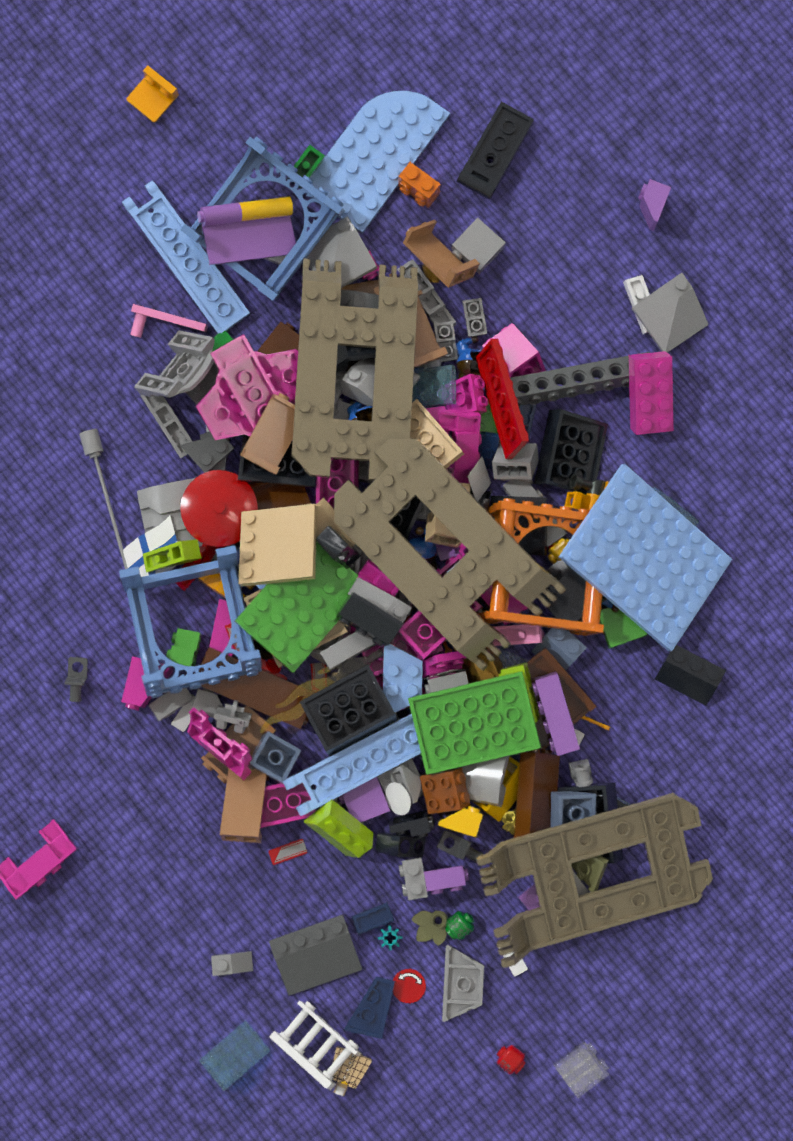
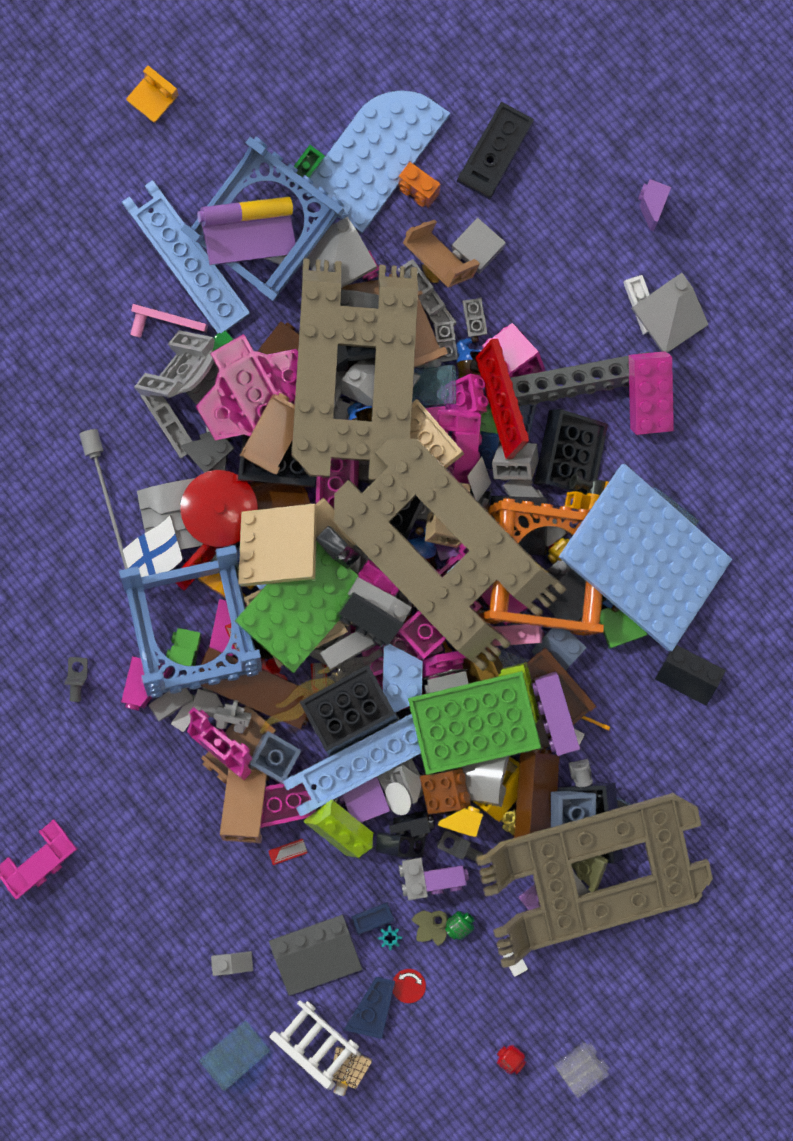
lime slope [142,539,201,573] -> none
light grey wing [442,945,484,1022] -> none

